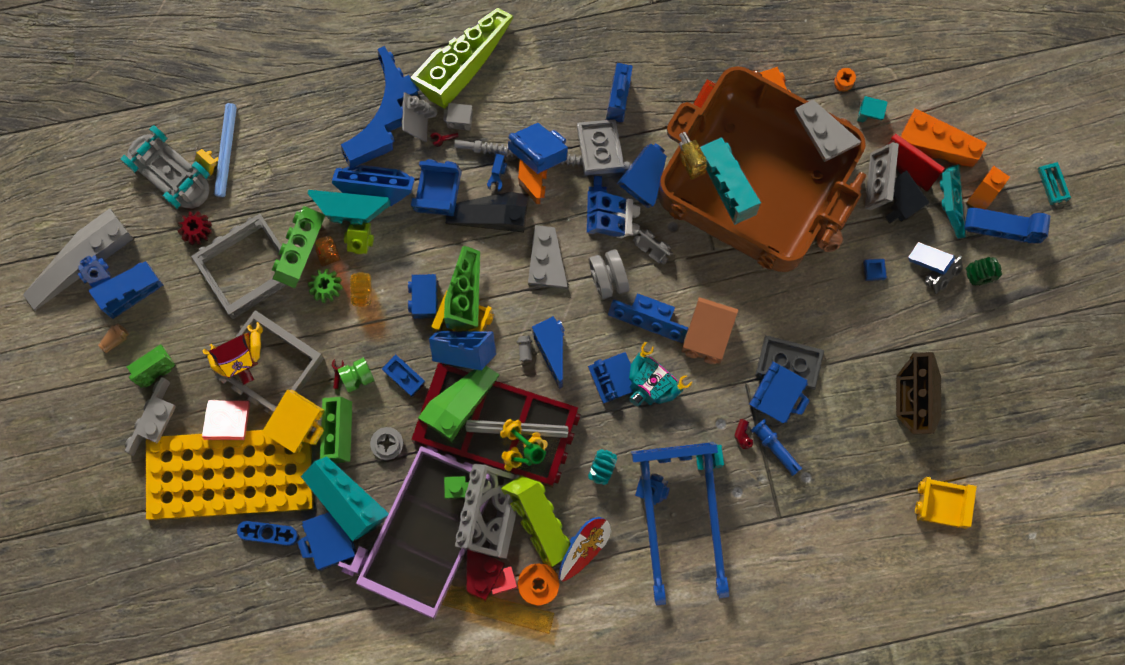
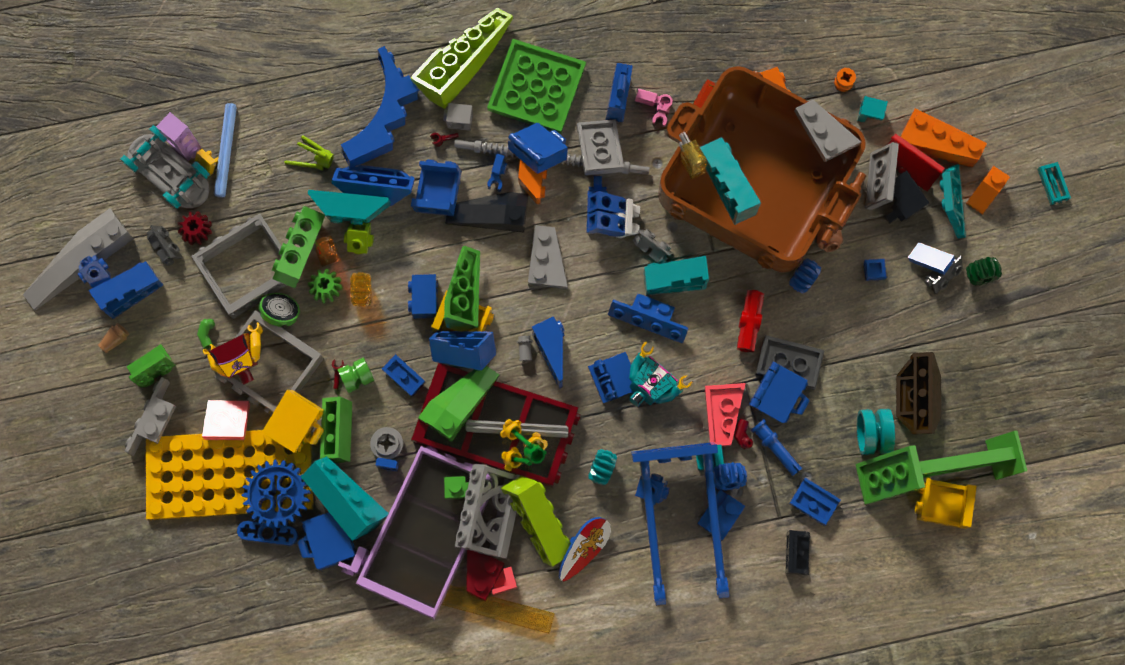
light grey hinge [402,93,437,142] -> none
orange plate [518,563,560,606] -> none
light grey wheel [588,249,629,300] -> none
blue slope [617,143,667,208] -> none
nougat slope [681,297,738,365] -> none
blue beam [964,208,1051,244] -> none
none -> dark grey hinge [147,225,183,266]
none -> lavender arch [156,112,202,162]
none -> bright green arm [197,319,215,349]
none -> blue gear [242,460,311,528]
none -> tile [259,293,300,327]
none -> lime plant [284,135,334,171]
none -> blue tile [375,458,399,471]
none -> bright green plate [487,39,586,134]
none -> bright pink bar [635,89,673,127]
none -> teal wedge [643,256,709,295]
none -> blue plate [697,490,745,541]
none -> coral wing [704,383,746,447]
none -> blue gear [713,462,747,491]
none -> red piece [737,290,764,353]
none -> black hinge [785,530,810,575]
none -> blue gear [789,258,821,294]
none -> blue plate [789,478,841,526]
none -> bright green piece [855,431,1027,504]
none -> teal wheel [857,409,895,455]

